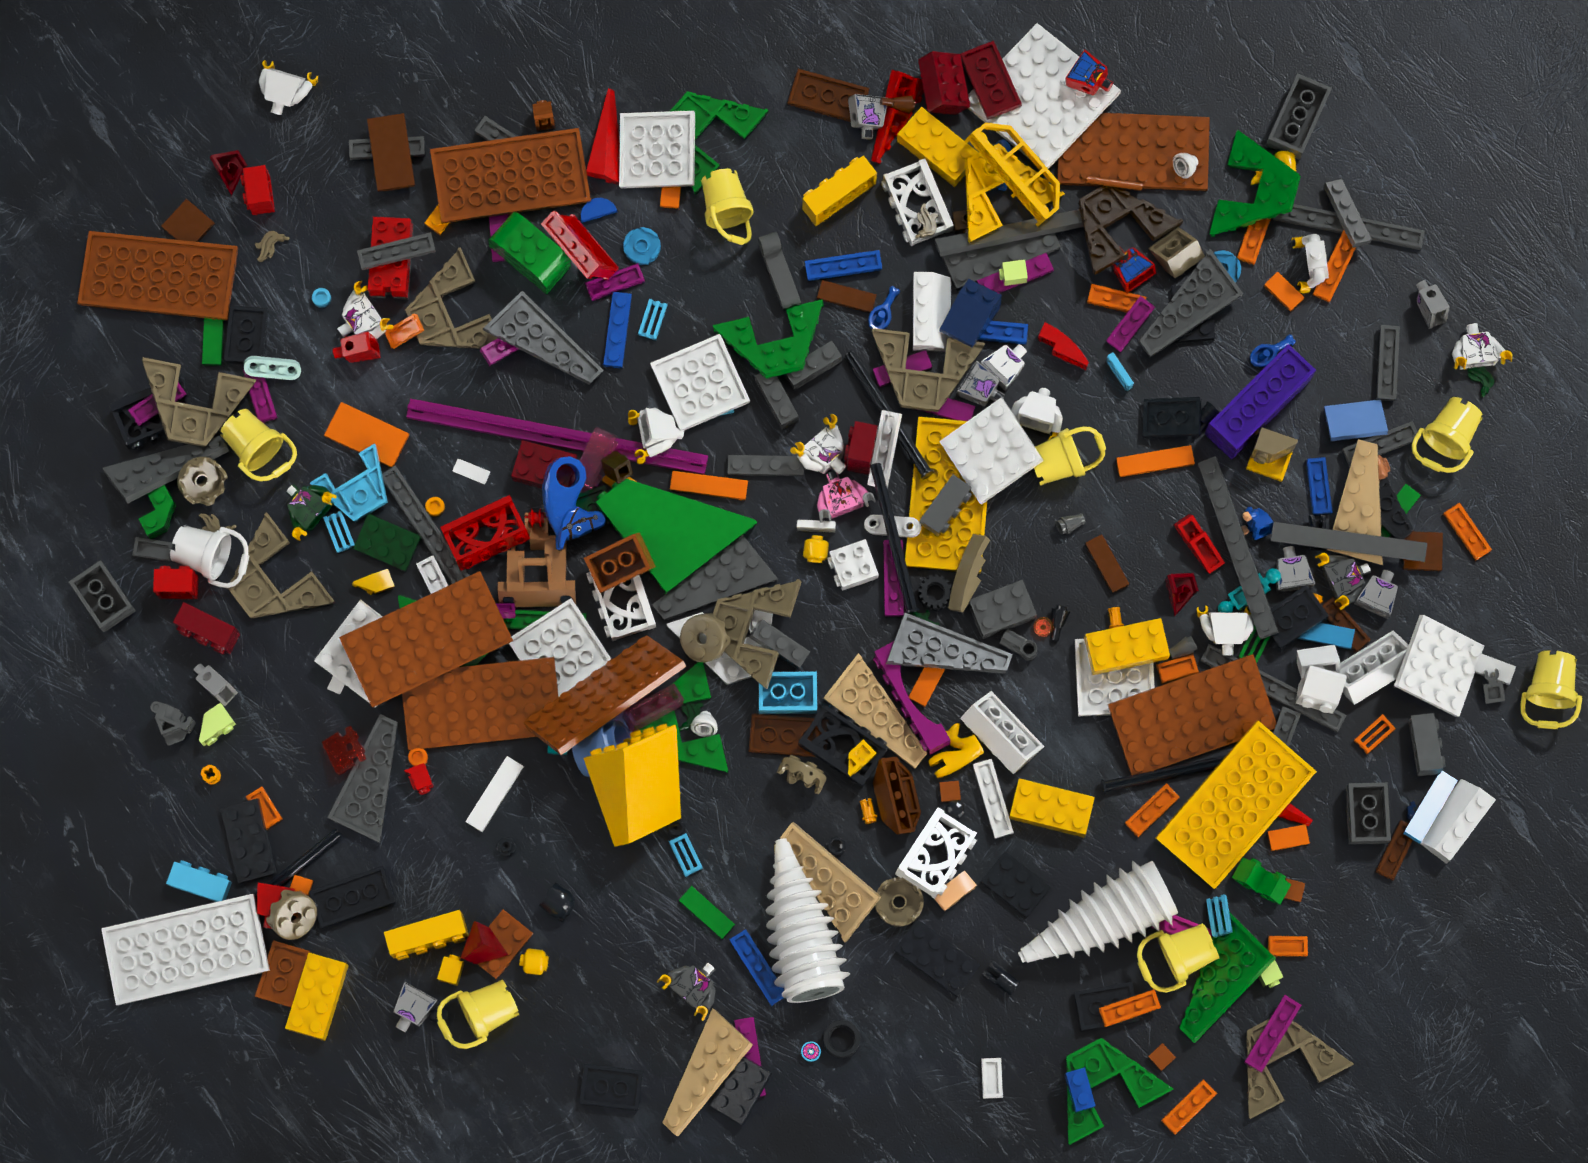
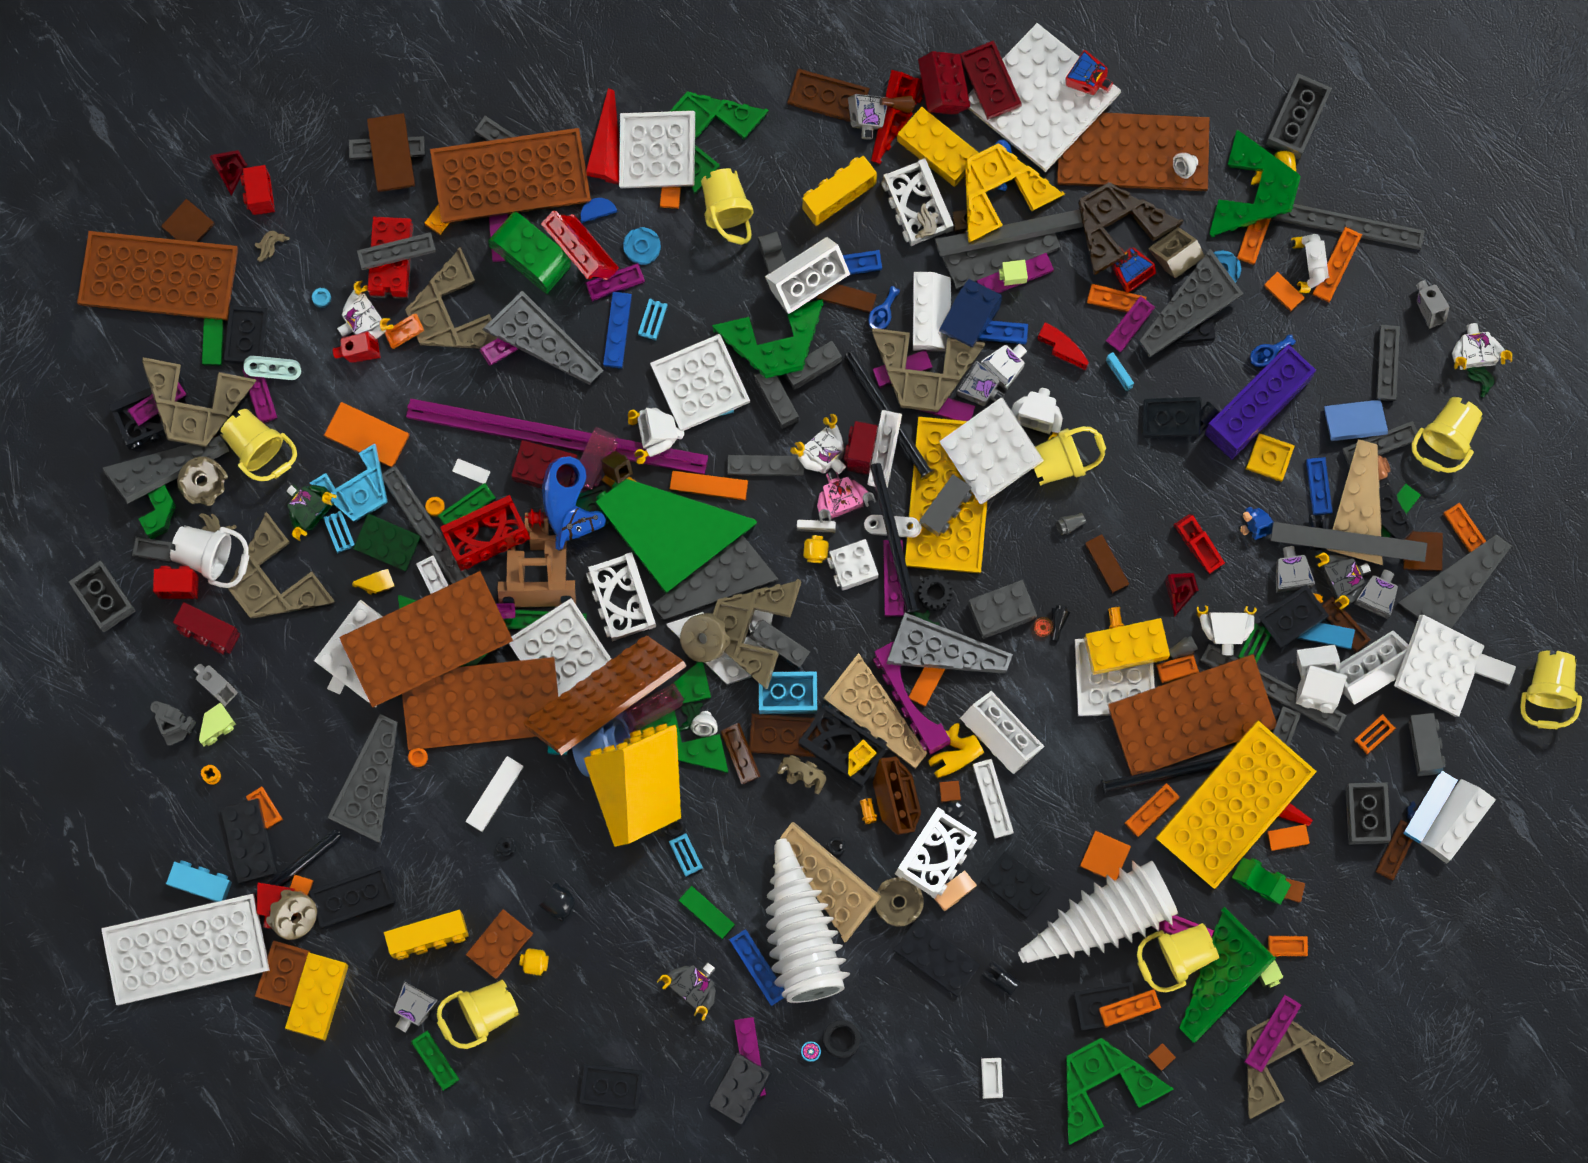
white torso [259,60,318,115] -> none
clear red plate [322,726,366,775] -> none
red window [404,763,434,795] -> none
yellow brick [437,954,464,986] -> none
dark red slope [461,921,508,964] -> none
dark orange slope [532,100,555,131] -> none
dark orange brick [584,532,656,593] -> none
tan wing [663,1008,753,1136] -> none
dark tan slope [948,534,990,613] -> none
yellow plate [964,123,1060,227] -> none
dark grey piece [999,629,1037,661] -> none
yellow brick [1009,778,1095,838] -> none
blue piece [1064,1068,1096,1113] -> none
dark orange bar [1086,176,1143,190] -> none
orange tile [1116,445,1195,478] -> none
orange tile [1161,1079,1217,1135] -> none
dark grey plate [1198,456,1279,639] -> none
medium azure tile [1206,895,1233,938] -> none
teal plate [1218,568,1281,613] -> none
dark tan slope [1250,428,1298,464] -> none
dark grey plate [1323,179,1372,248] -> none
dark grey plate [1483,668,1505,704] -> none
none -> green tile [411,1031,460,1091]
none -> green tile [438,483,496,525]
none -> reddish brown tile [721,723,761,784]
none -> white slope [765,237,850,314]
none -> orange tile [1080,831,1131,880]
none -> dark grey wing [1397,535,1512,628]

